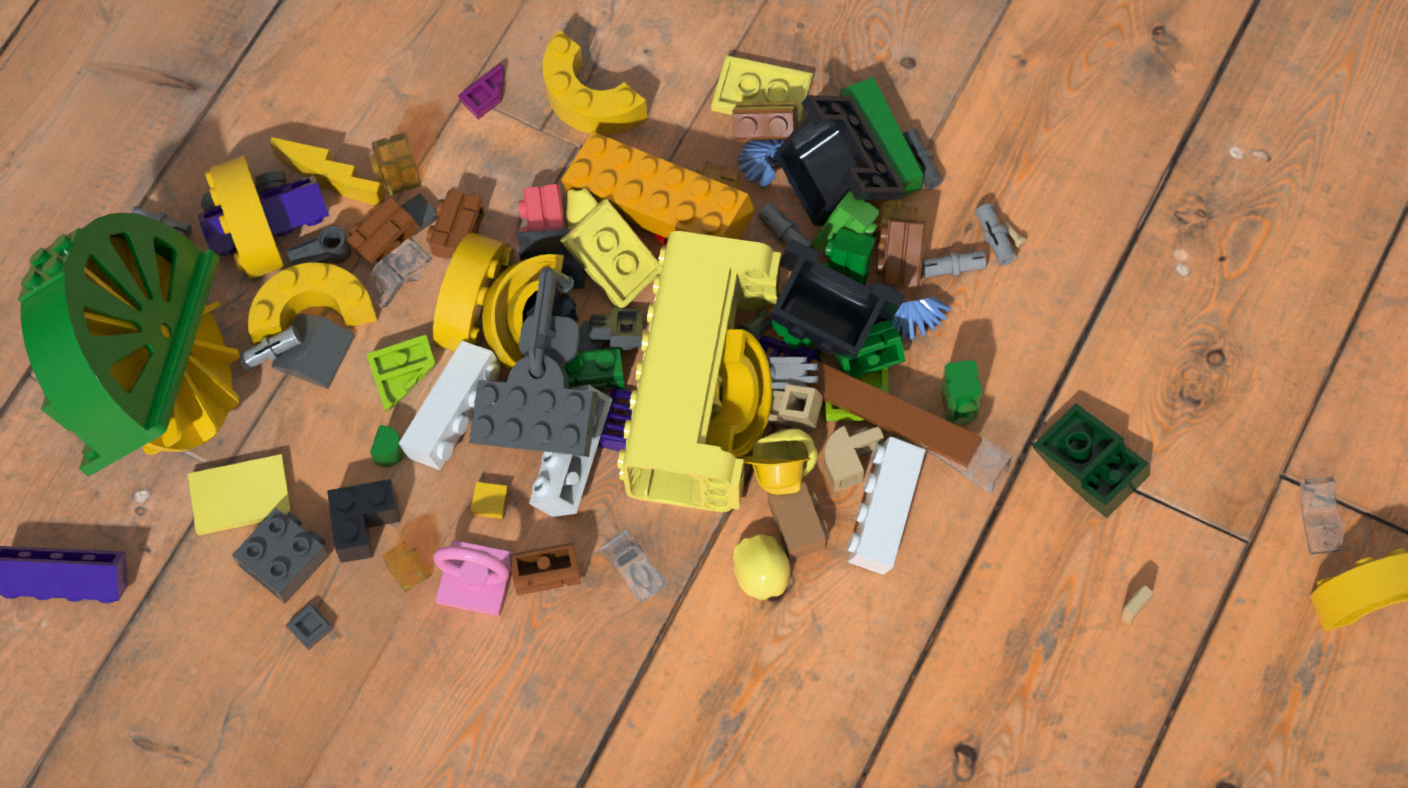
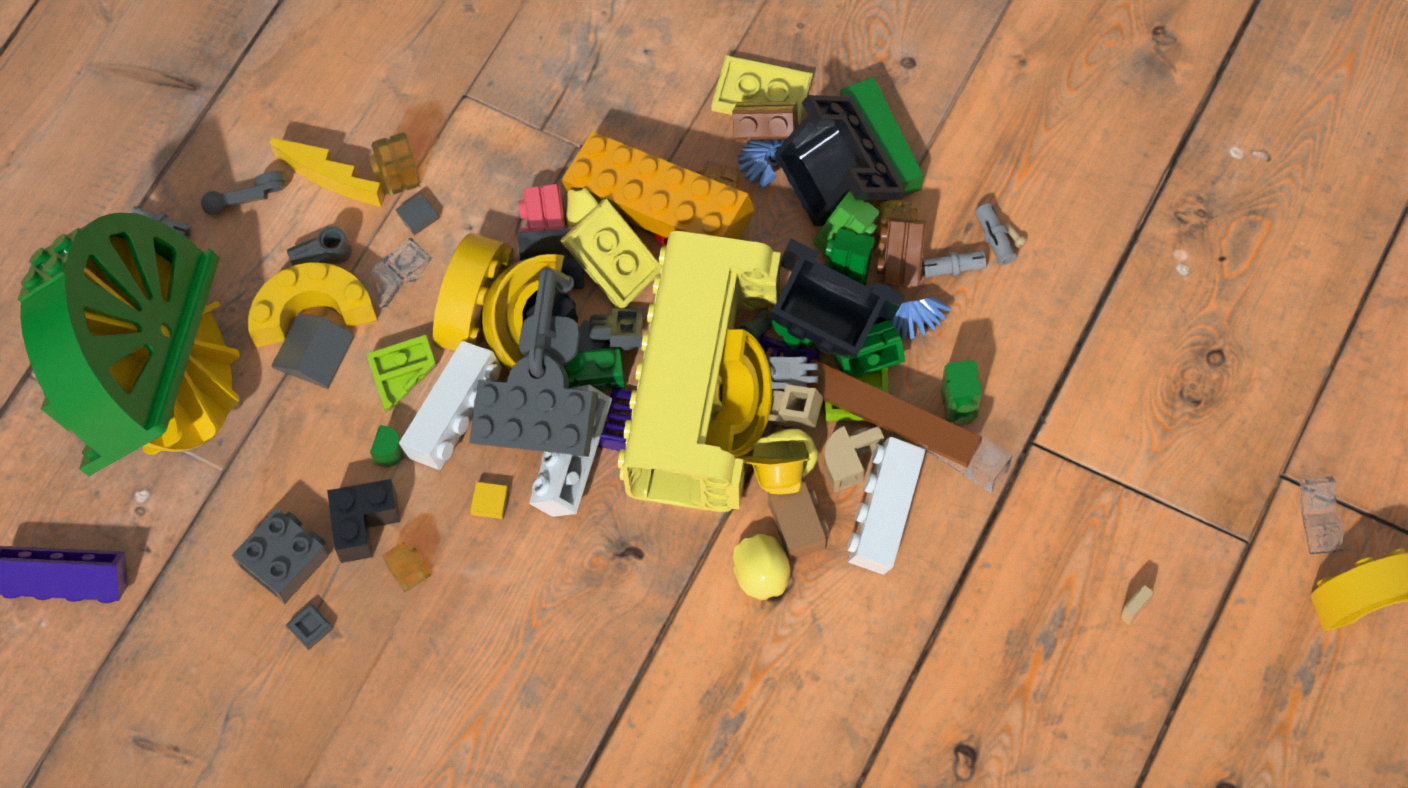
light yellow tile [187,454,292,536] -> none
dark purple brick [198,175,329,256] -> none
yellow brick [205,155,284,280] -> none
light grey pin [239,325,302,371] -> none
dark orange brick [346,197,420,271] -> none
dark orange brick [426,189,485,259] -> none
bright pink tile [433,540,514,617] -> none
magenta tile [458,63,504,120] -> none
dark orange brick [509,542,581,595] -> none
yellow brick [542,30,648,135] -> none
clear slope [600,530,667,603] -> none
light grey pin [758,203,814,249] -> none
dark grey pin [903,129,943,190] -> none
dark green slope [1033,403,1150,518] -> none

